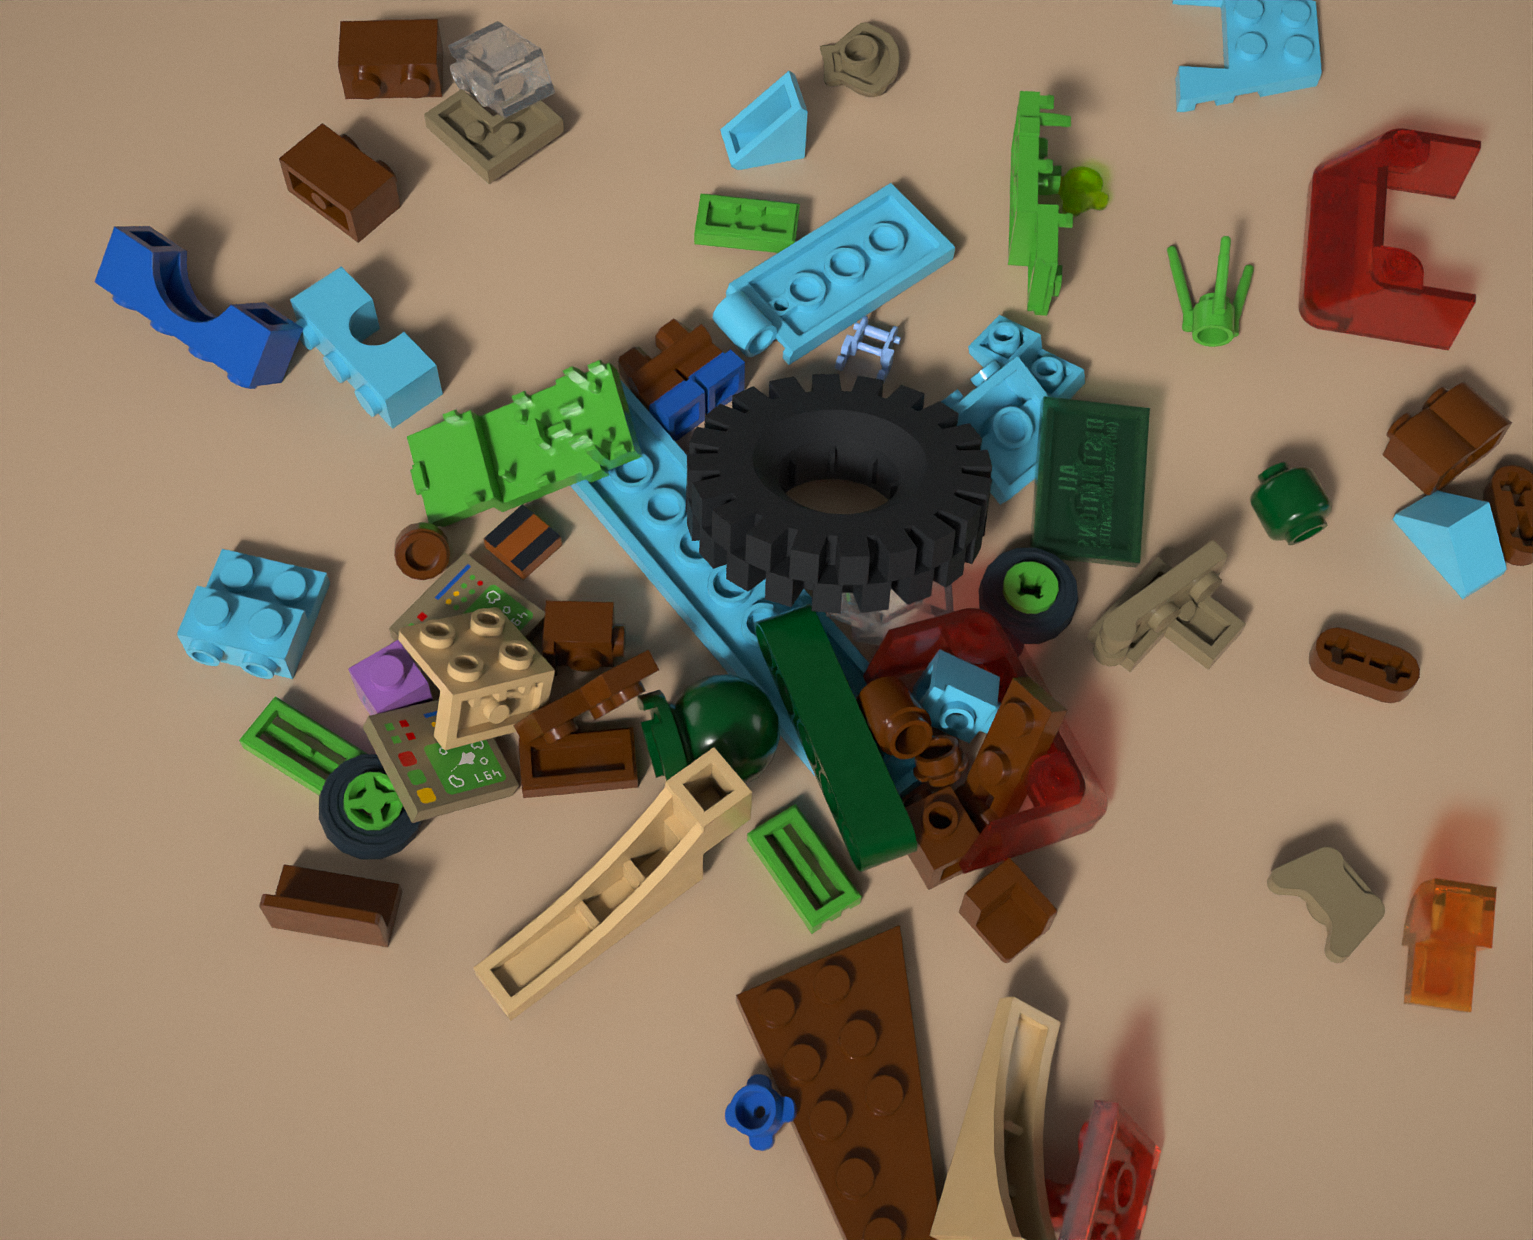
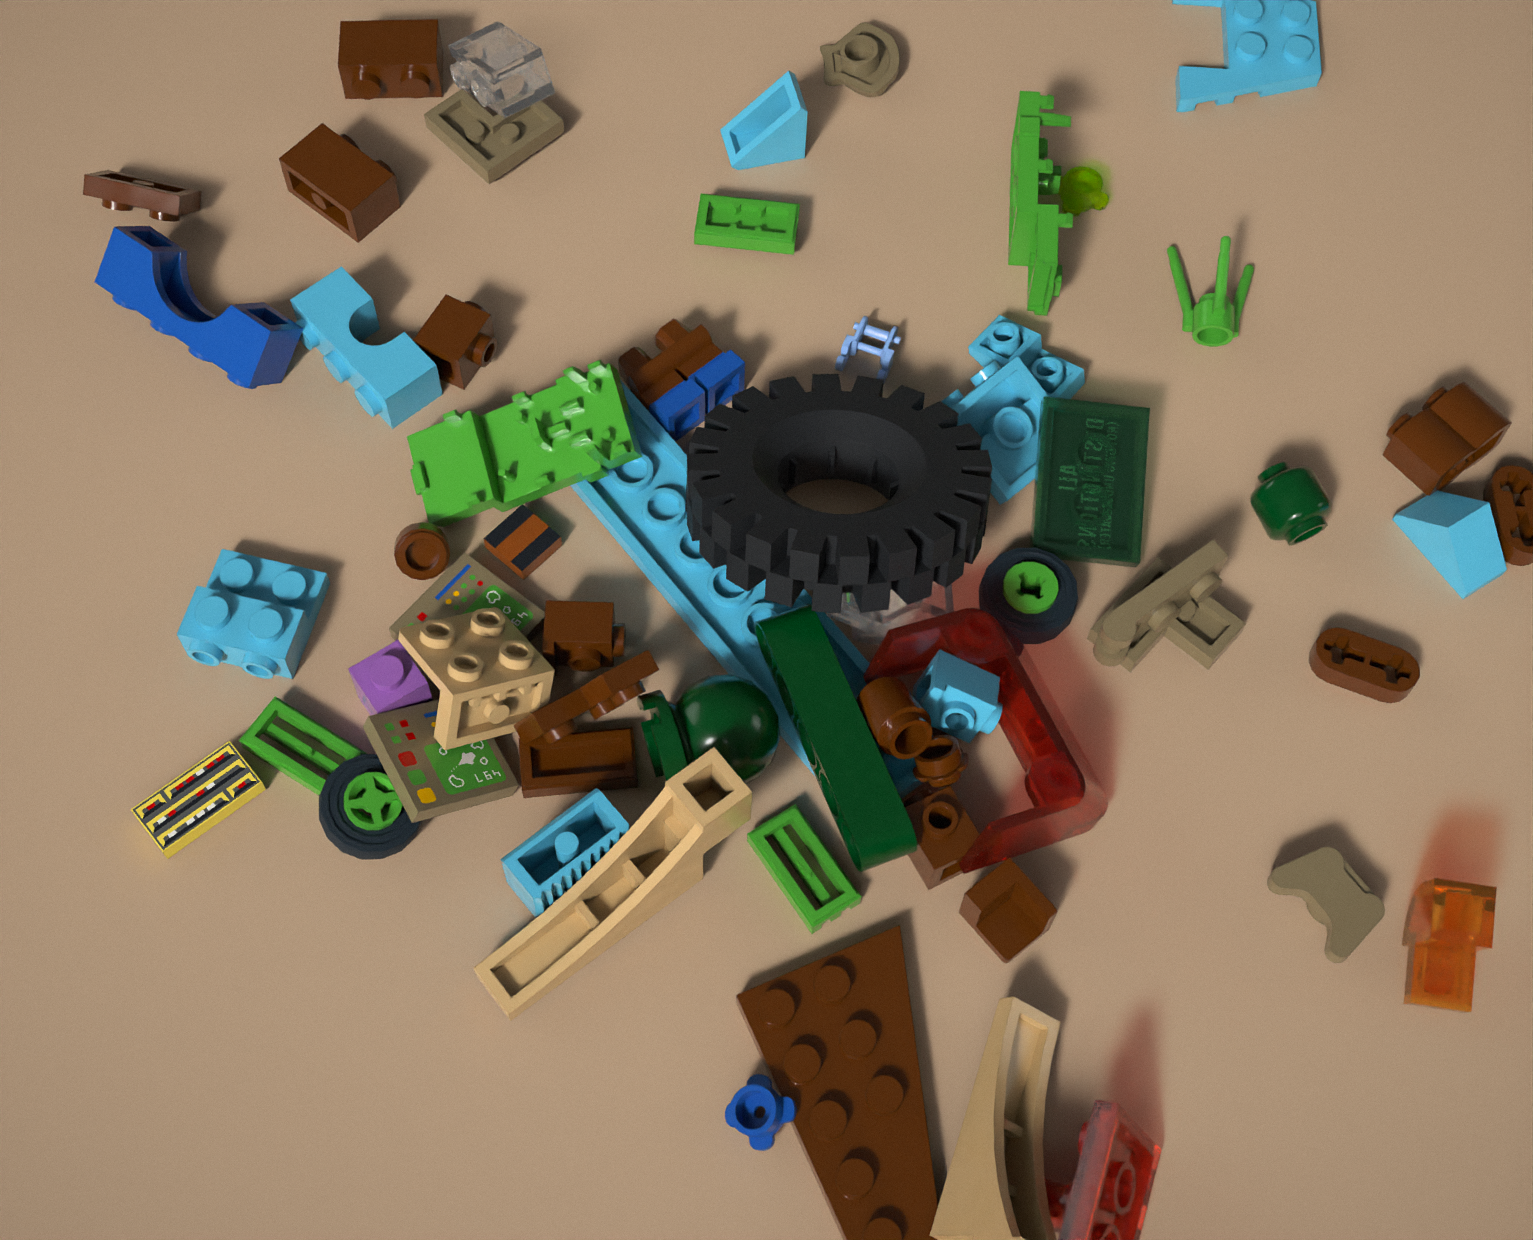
reddish brown panel [259,864,403,947] -> none
medium azure hinge [712,183,955,365] -> none
reddish brown plate [954,676,1068,845] -> none
clear red windscreen [1298,128,1481,351] -> none
none -> reddish brown plate [83,170,202,222]
none -> tile [131,741,266,859]
none -> reddish brown brick [413,294,497,390]
none -> medium azure brick [500,788,630,918]

